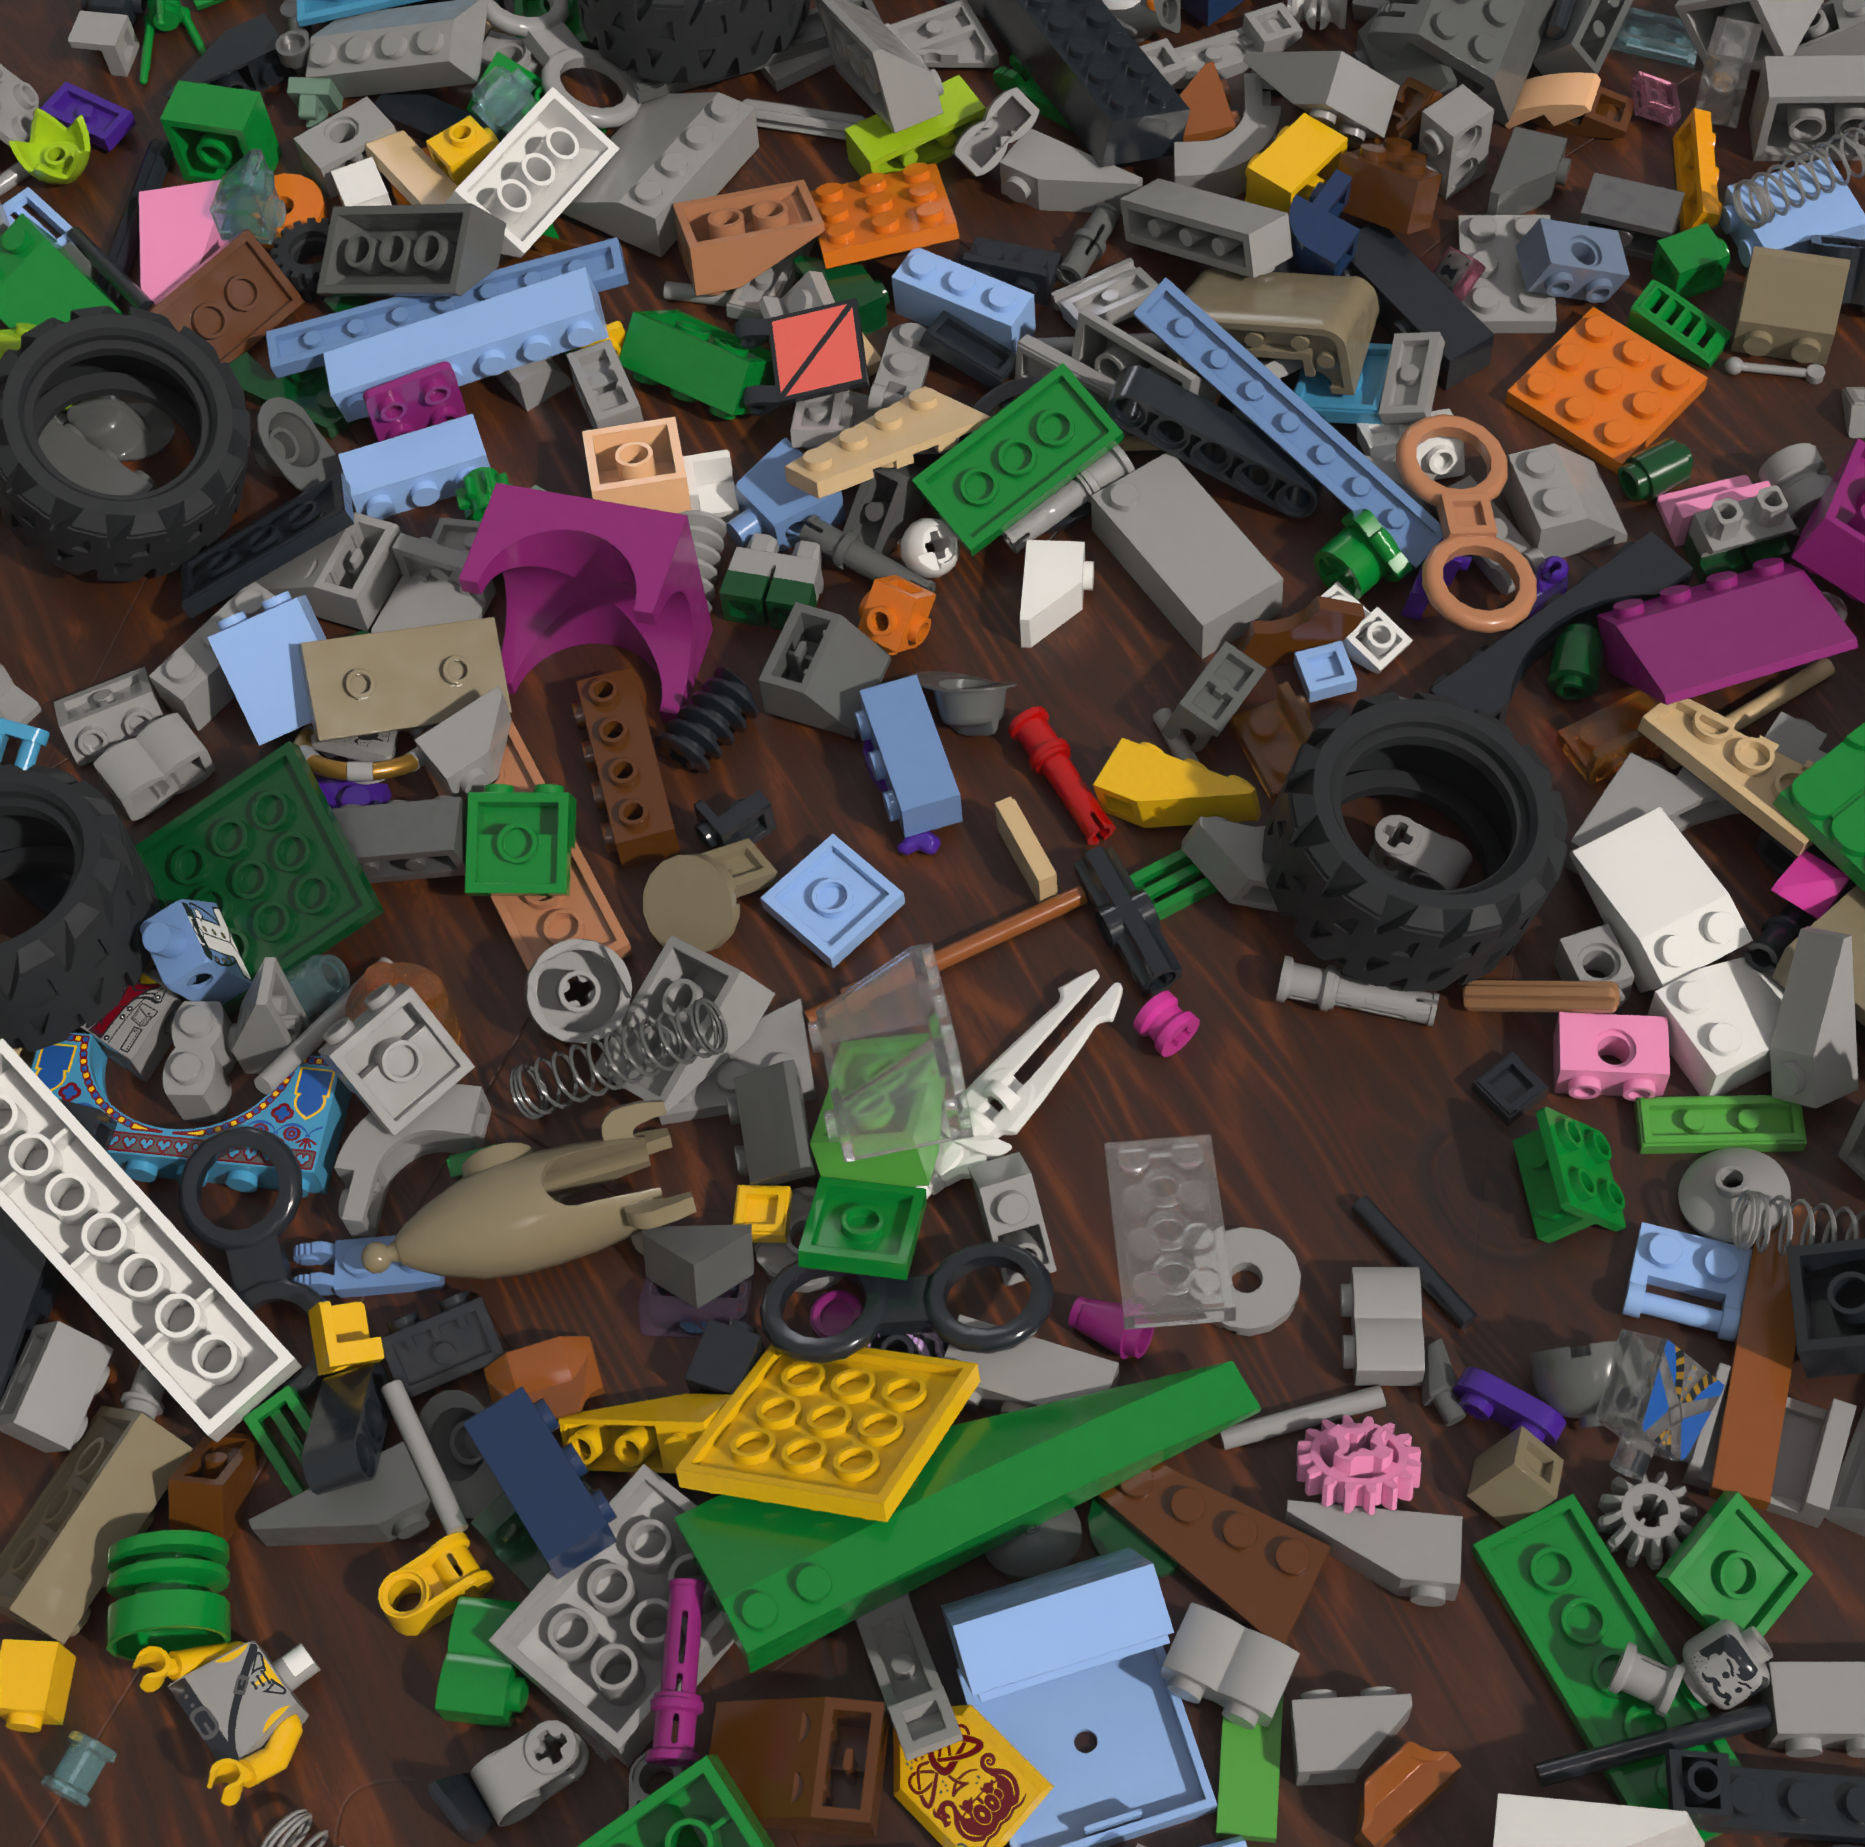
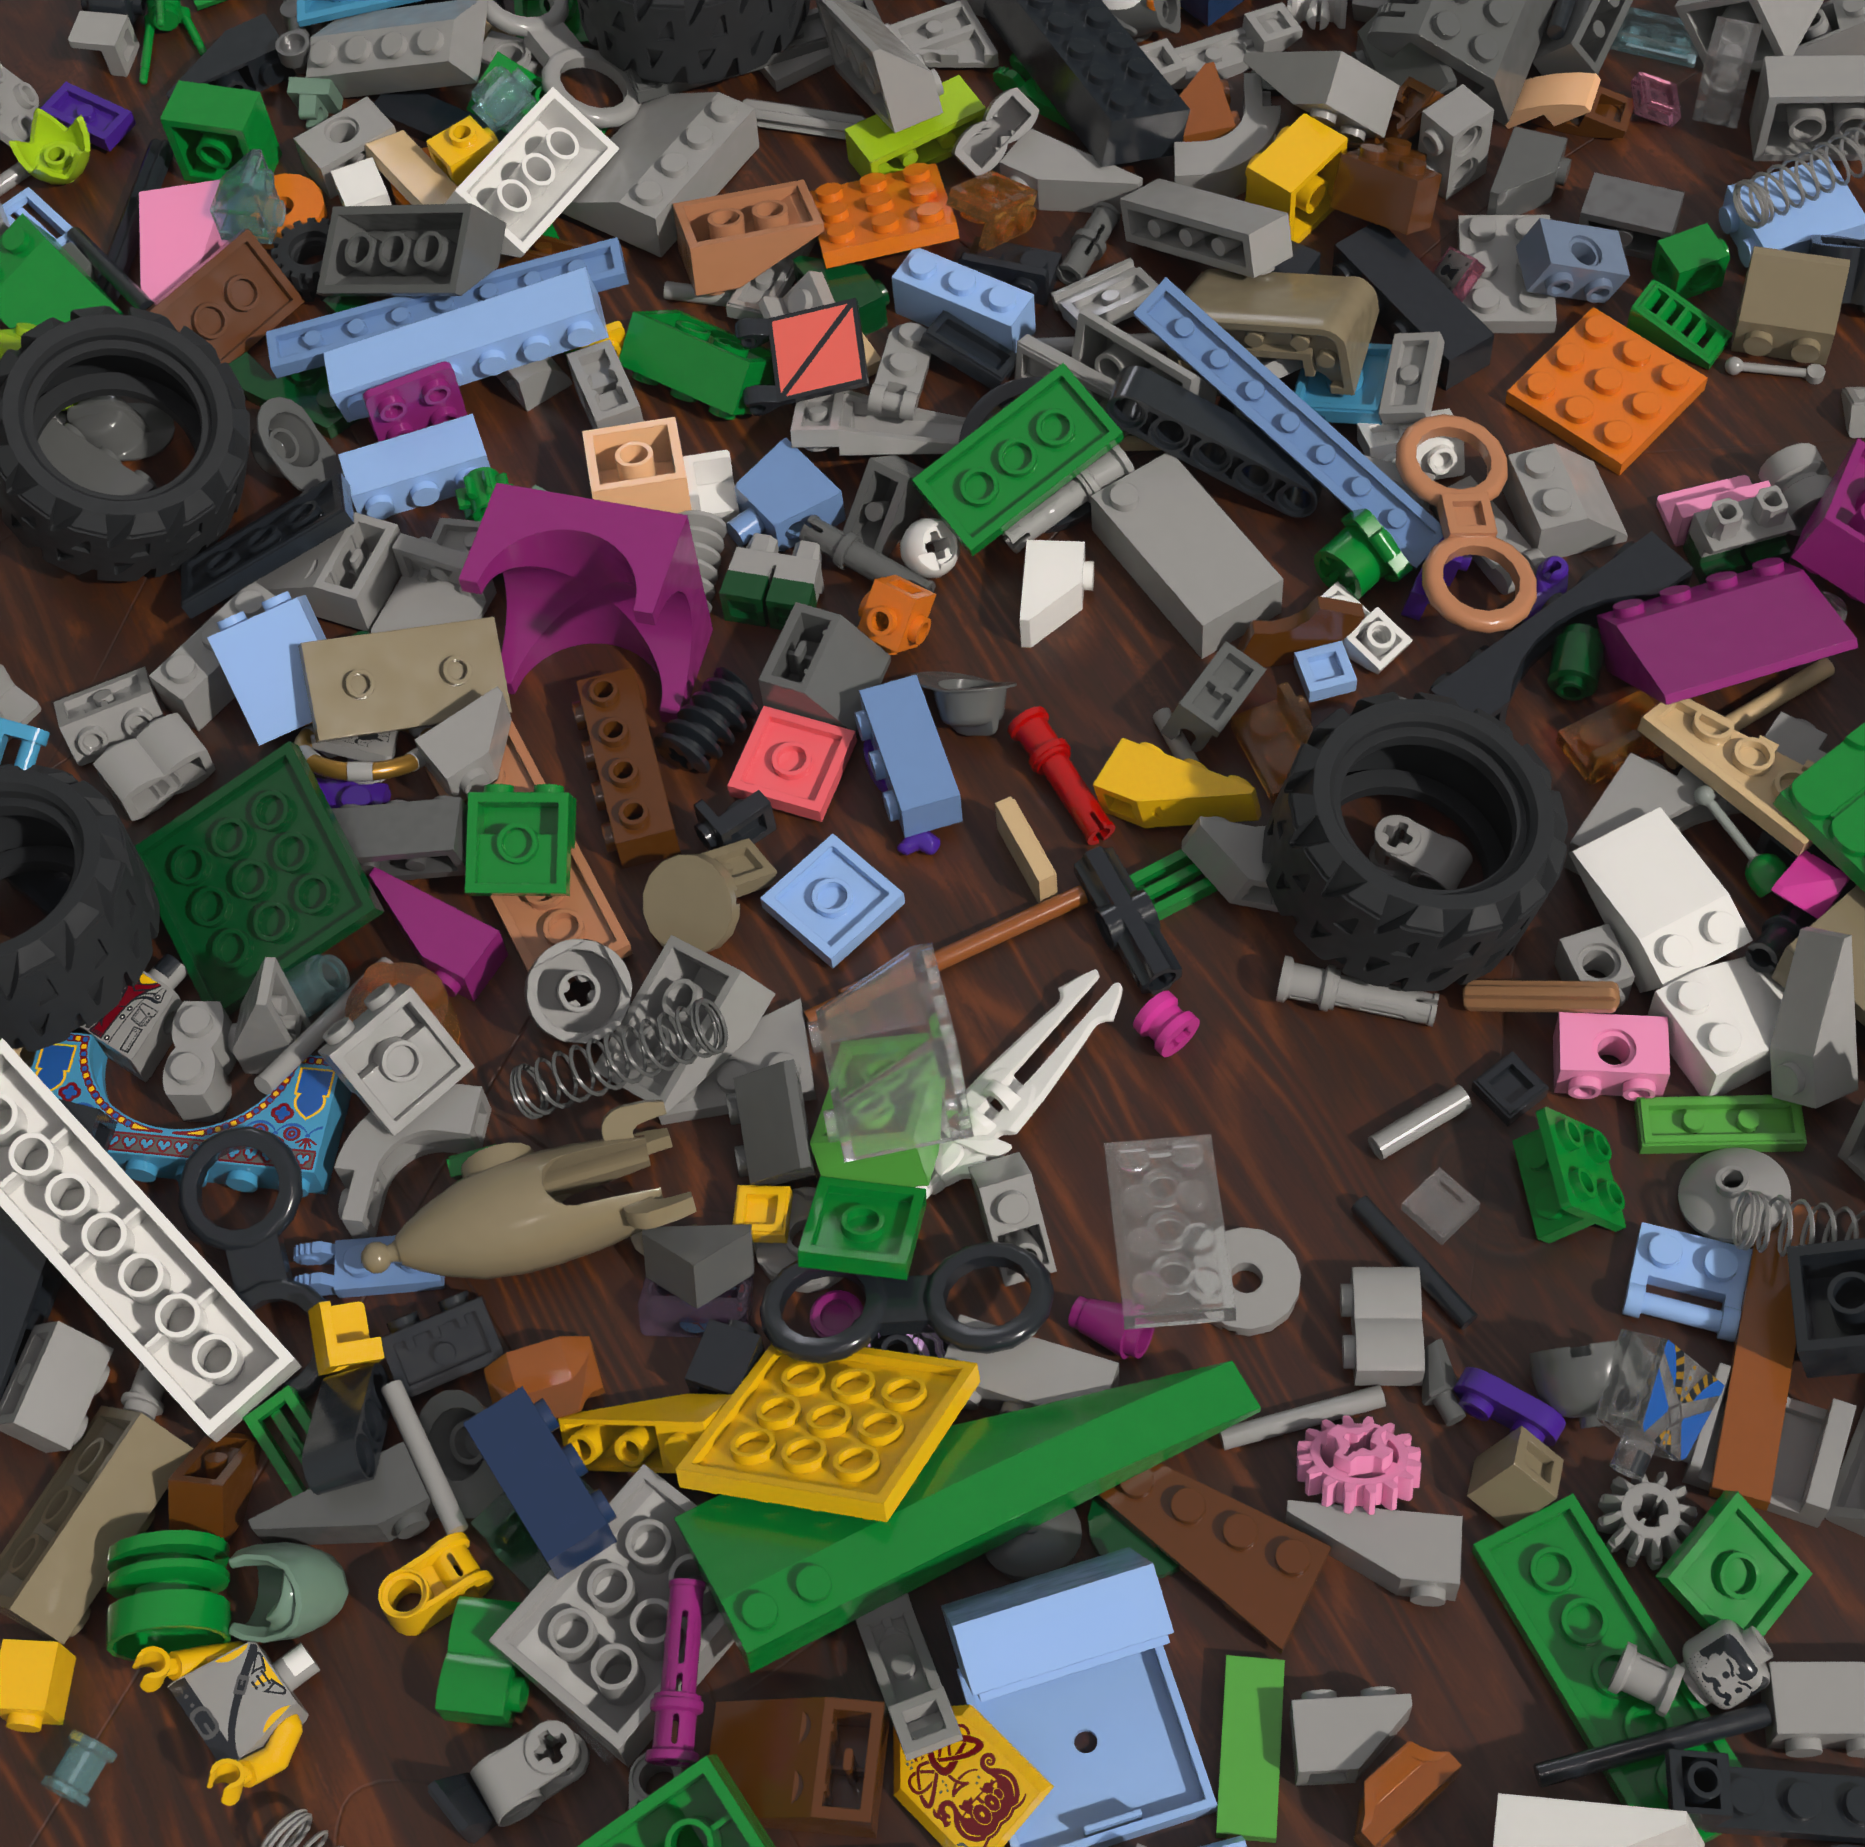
medium blue torso [140,899,252,1005] -> none
tan wing [785,386,991,499] -> none
light grey brick [1160,1602,1300,1729] -> none
dark blue brick [1289,169,1360,276] -> none
dark green brick [1618,438,1694,502] -> none
light orange plate [1673,108,1722,232] -> none
none -> sand green piece [229,1542,349,1643]
none -> magenta slope [369,867,508,1002]
none -> coral plate [727,706,857,822]
none -> clear orange bracket [946,170,1038,251]
none -> light grey piece [1368,1084,1472,1160]
none -> clear tile [1401,1167,1480,1245]
none -> hinge [1694,785,1789,898]

